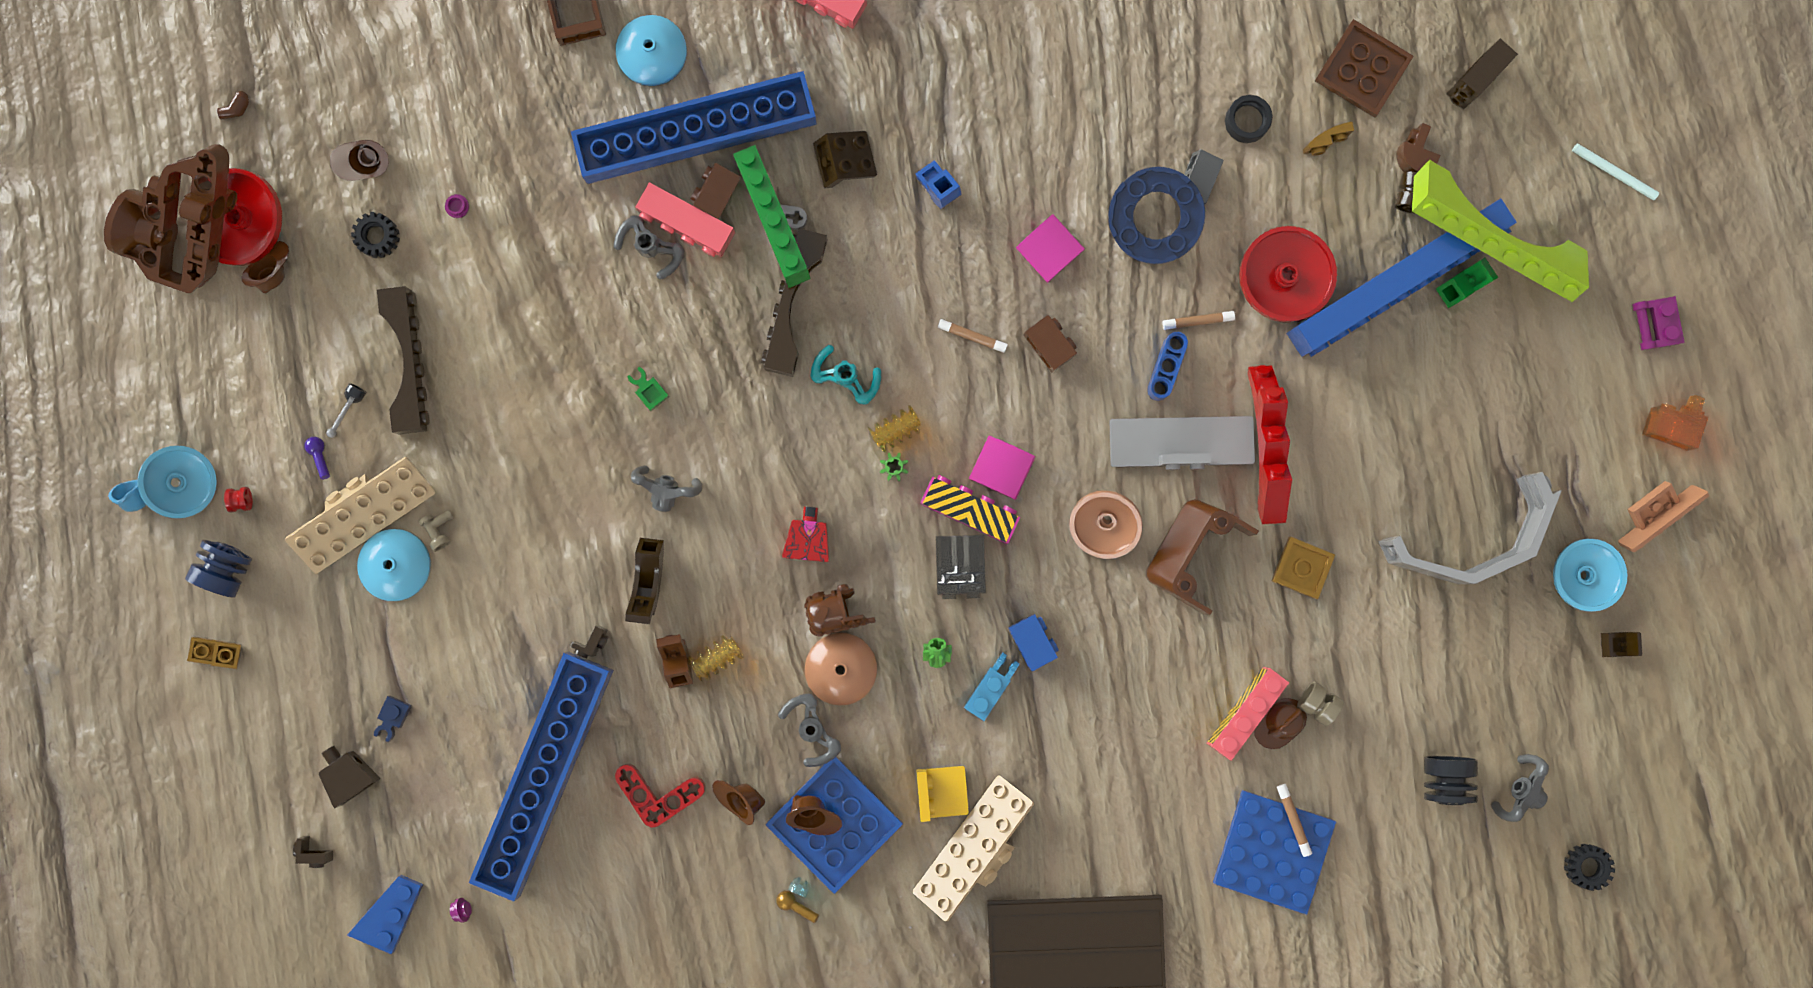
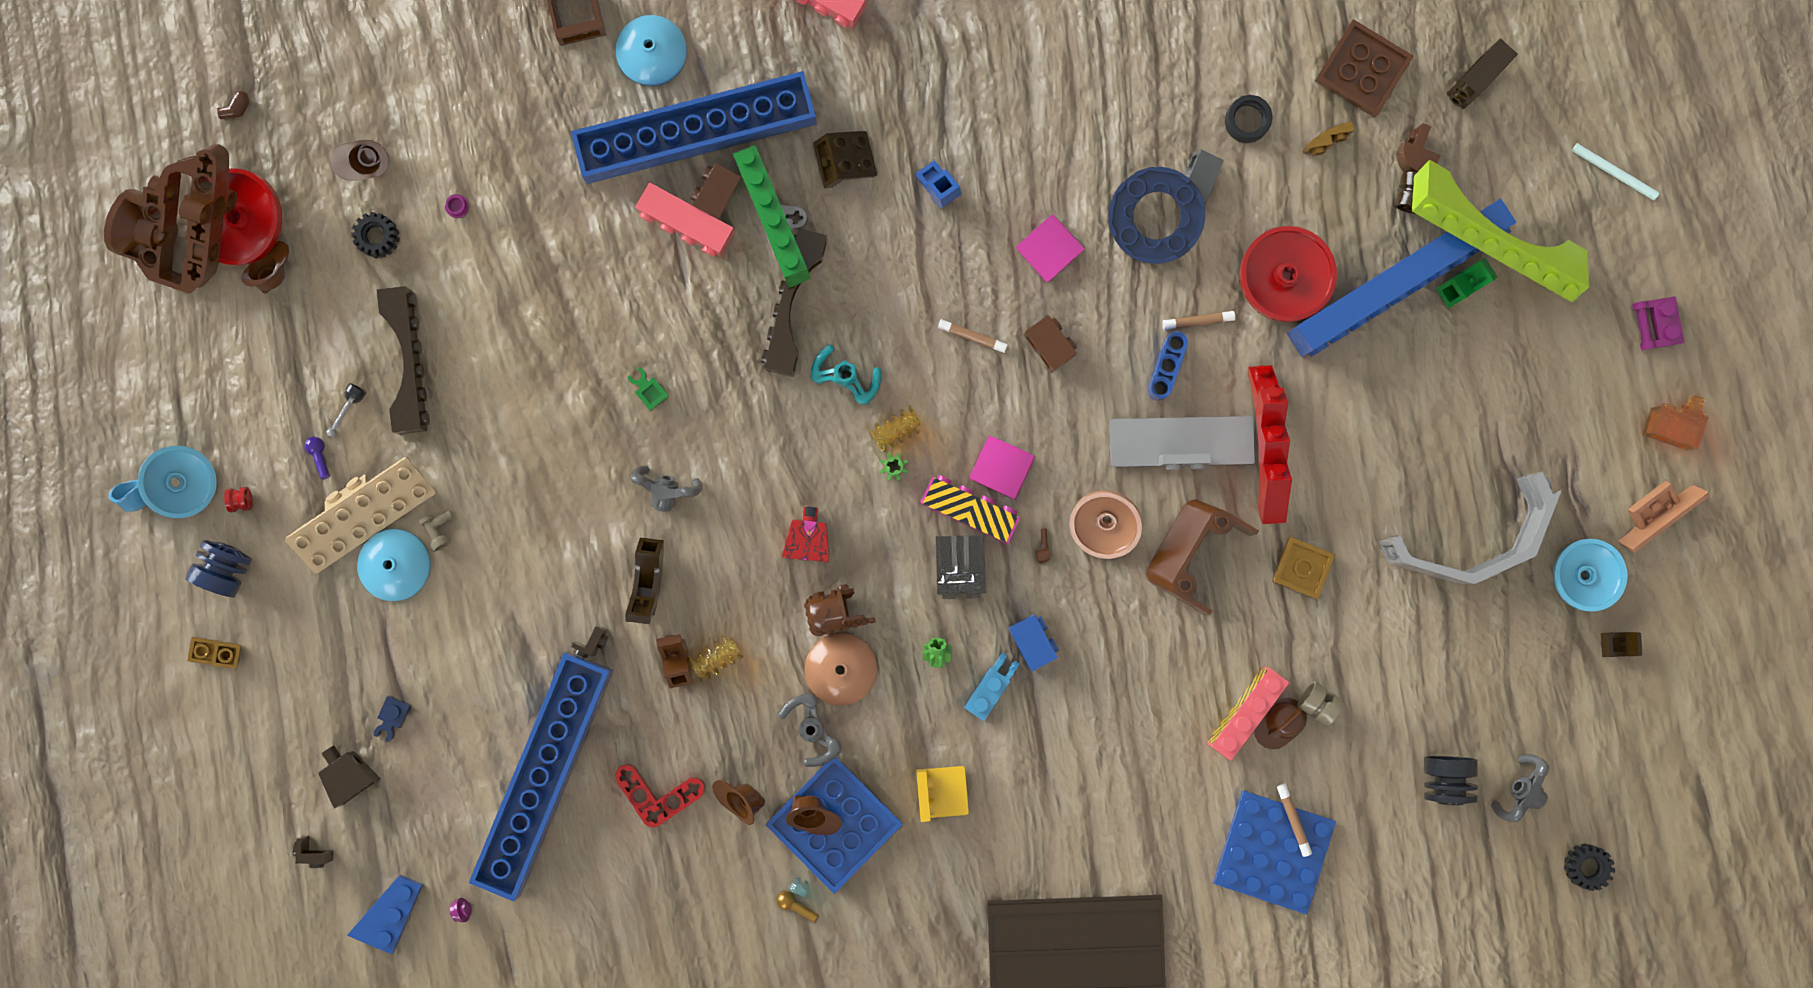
dark grey piece [614,215,684,280] -> none
bracket [913,775,1034,921] -> none
none -> reddish brown hand [1035,528,1051,563]

